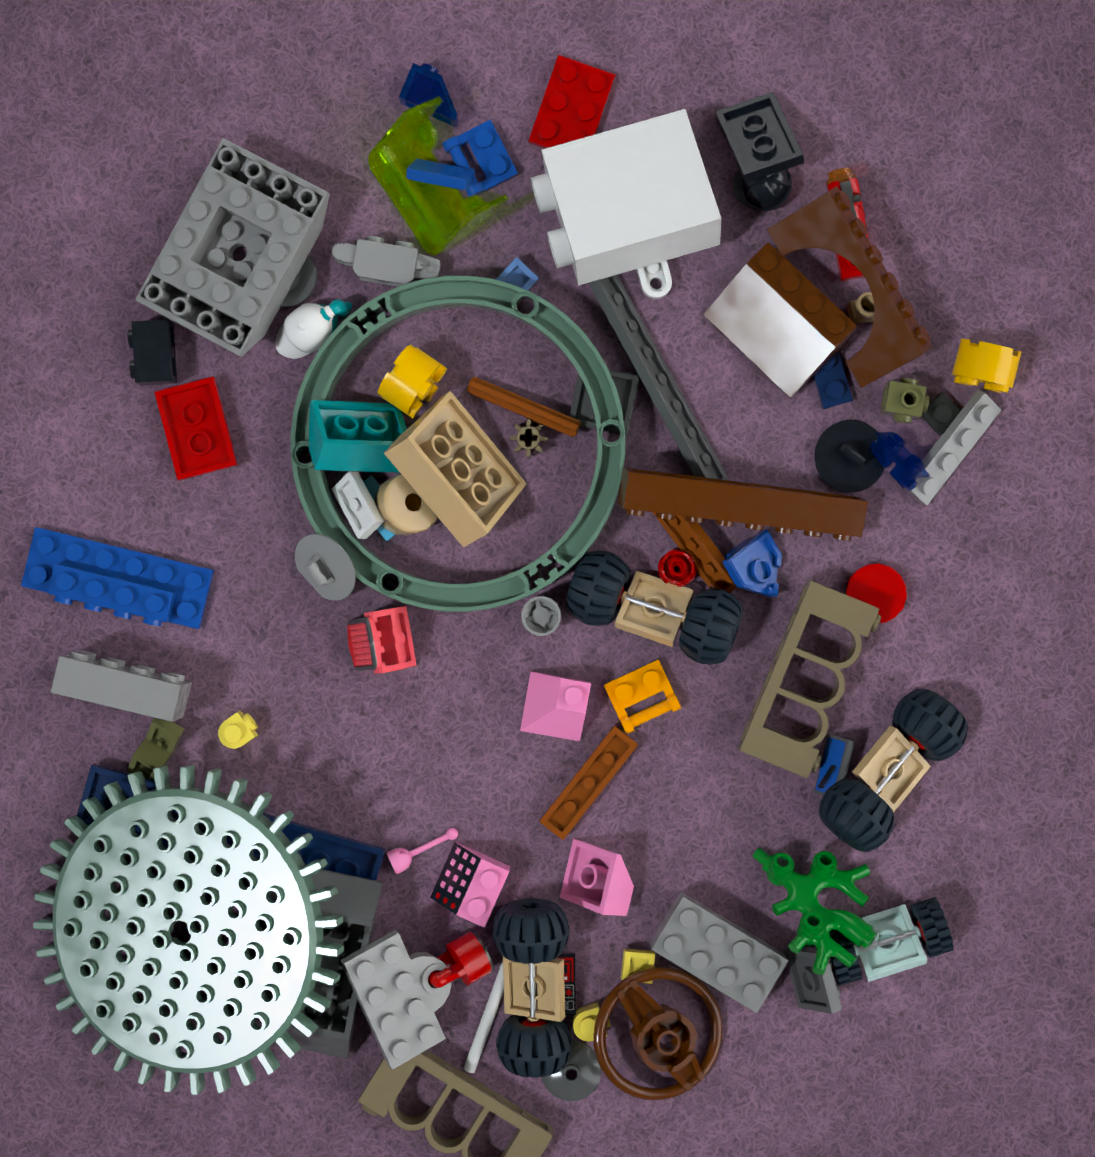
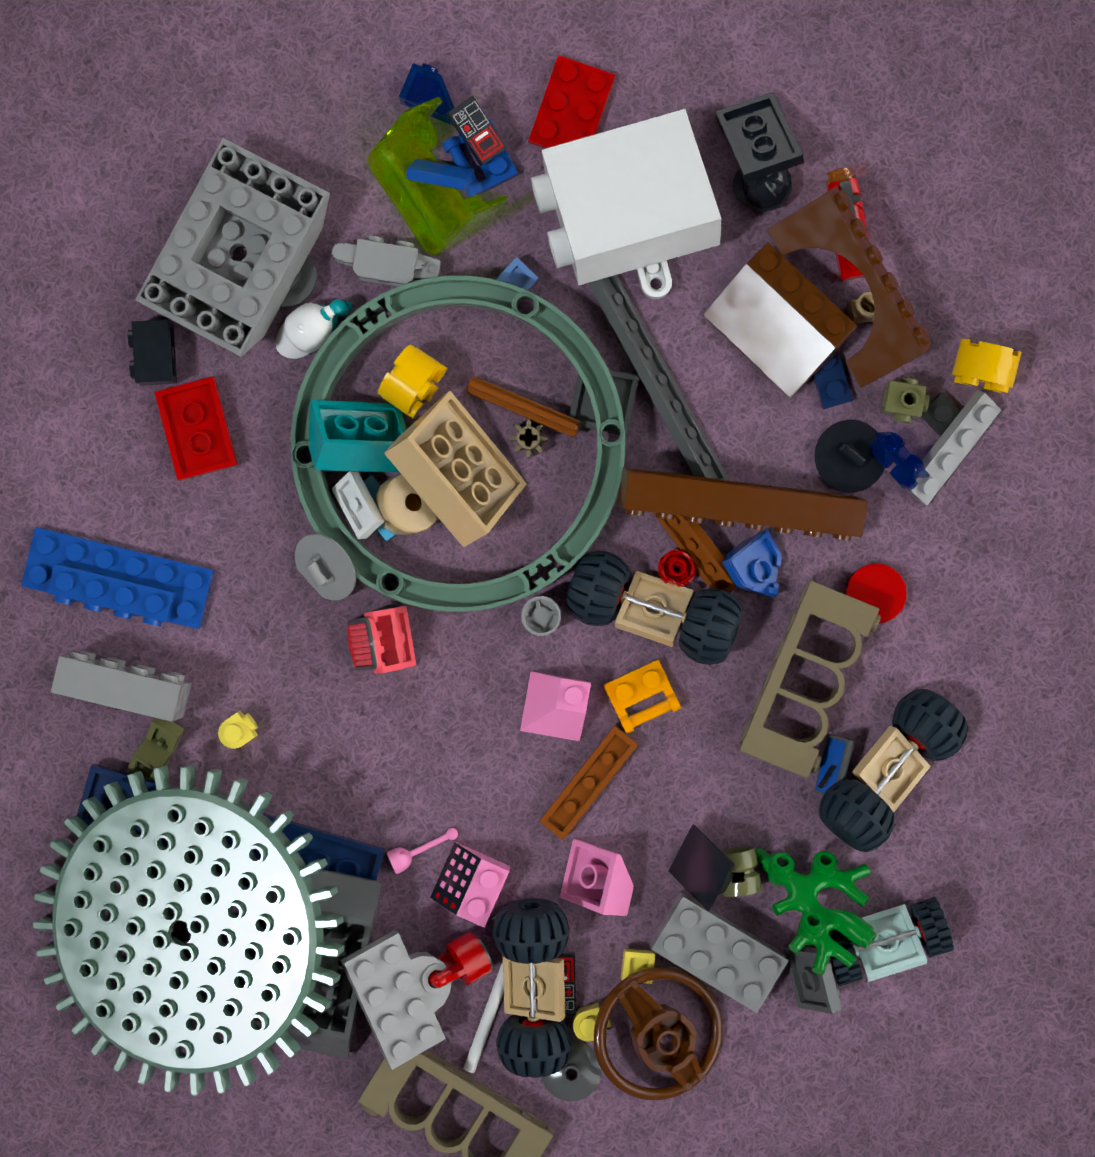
none -> black tile [446,95,507,166]
none -> black piece [668,824,734,911]
none -> olive wheel [721,846,762,897]

